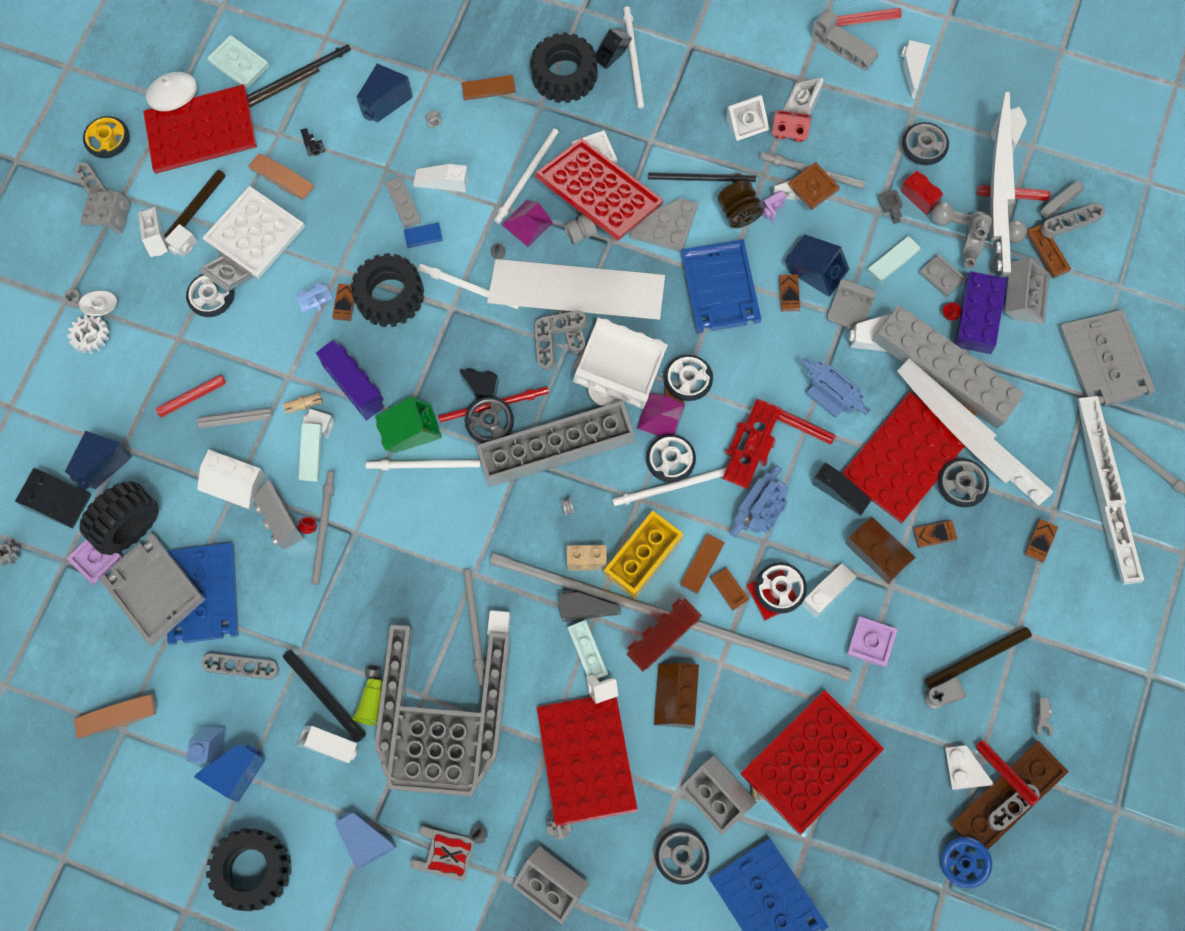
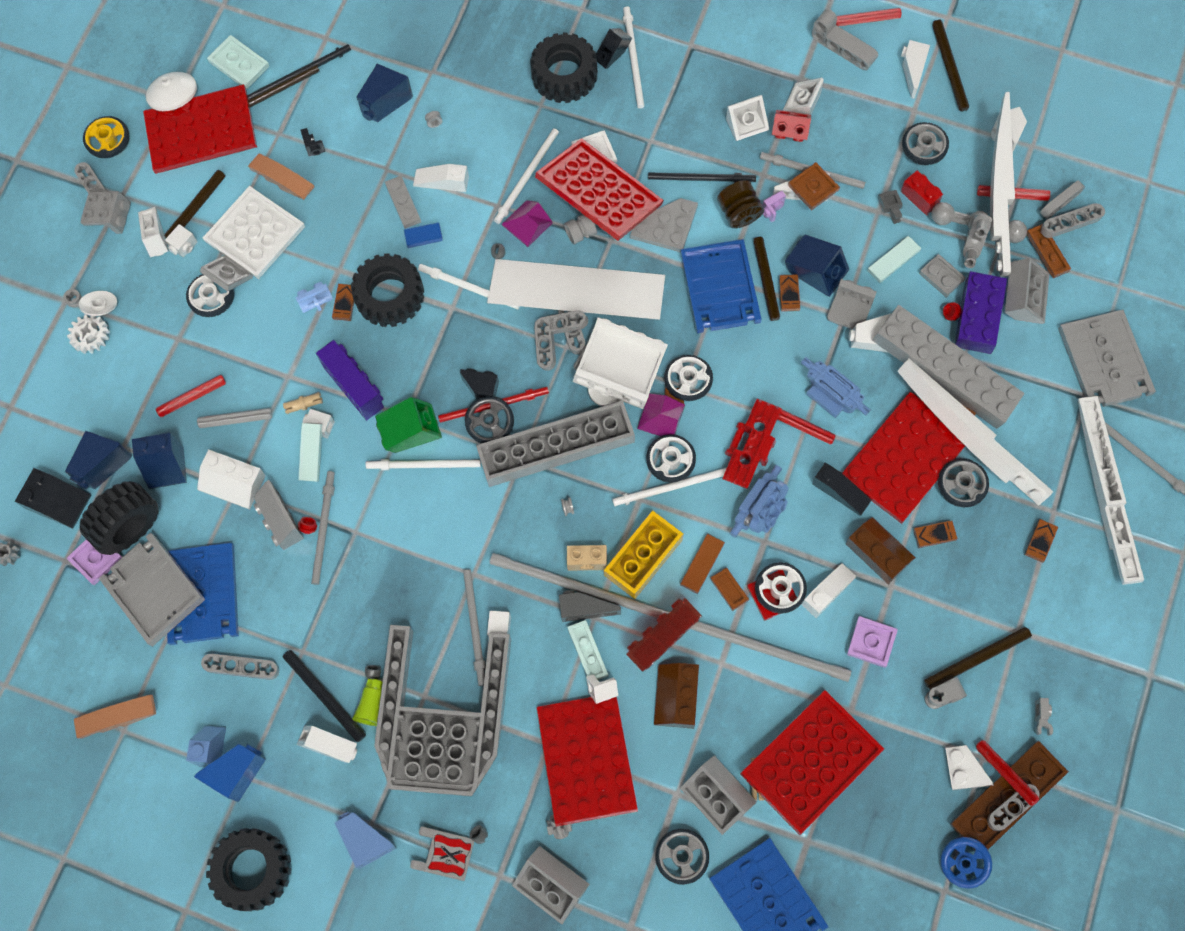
dark orange tile [461,75,516,101] -> none
none -> dark blue slope [132,432,187,489]
none -> dark brown axle [753,236,780,321]
none -> dark brown axle [932,19,969,112]

